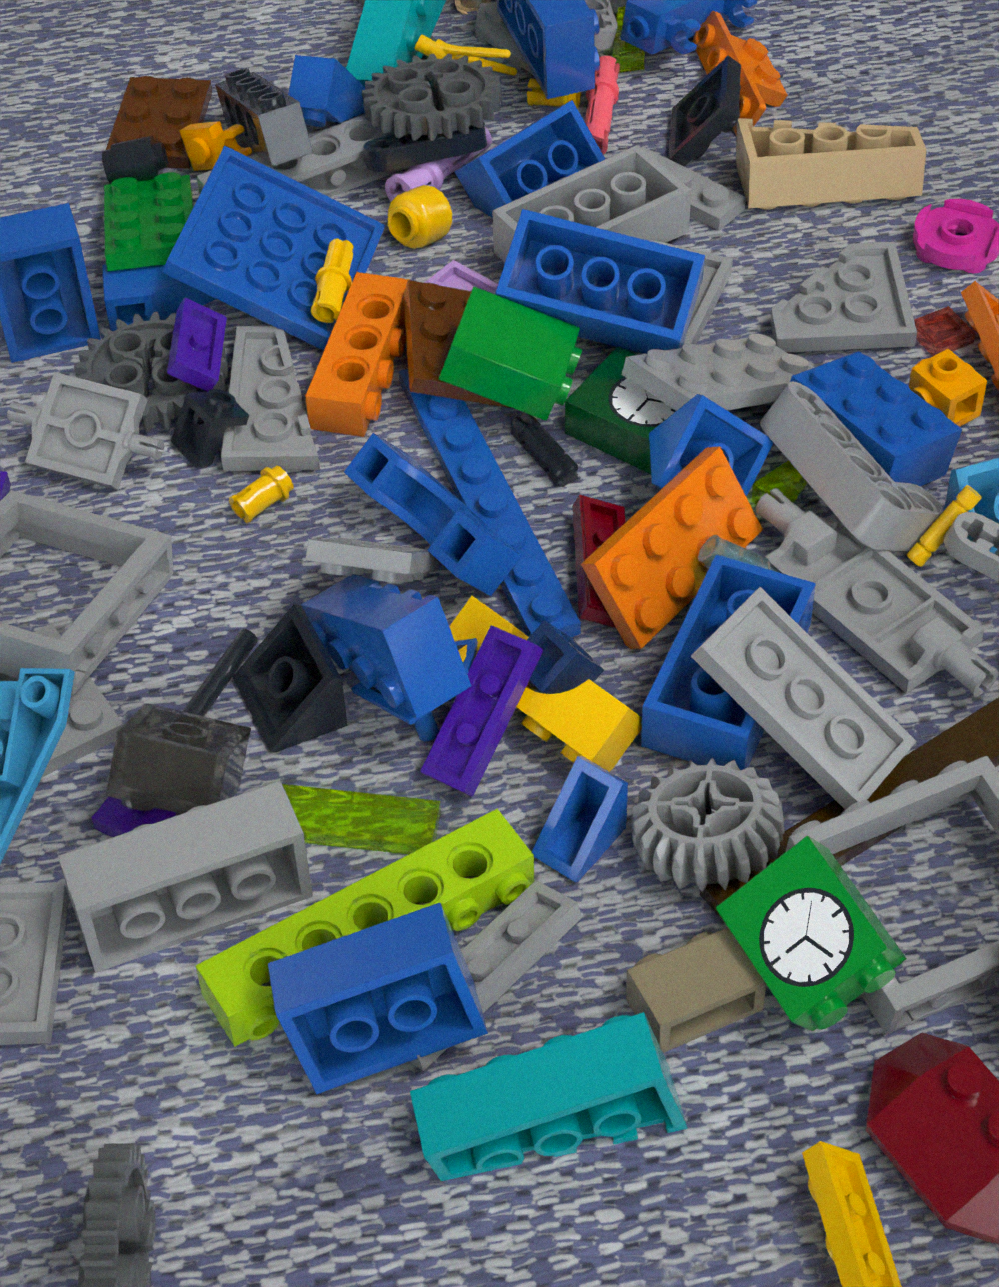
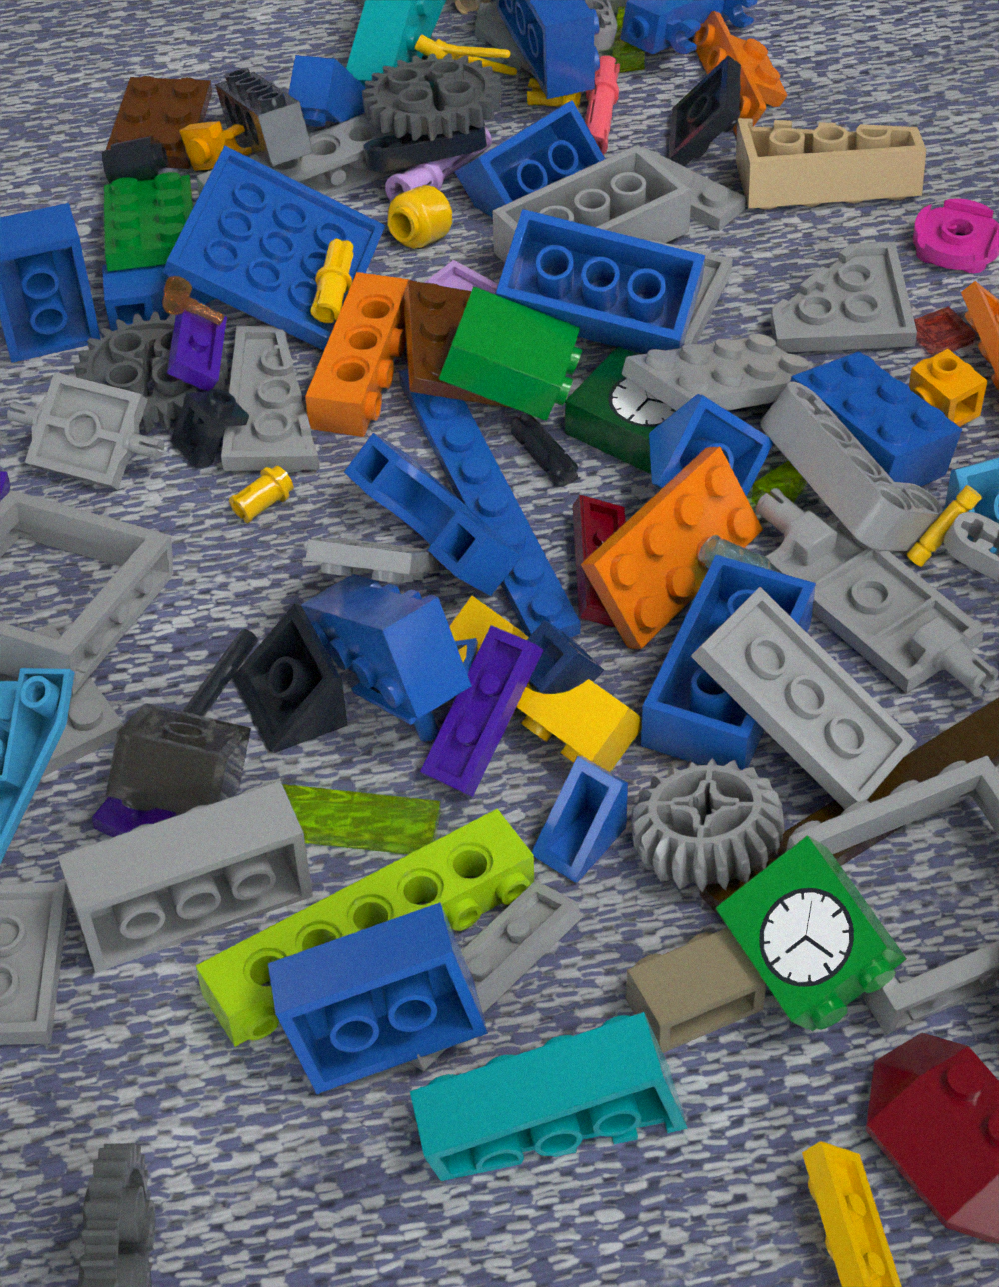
none -> clear orange hand [162,276,224,326]

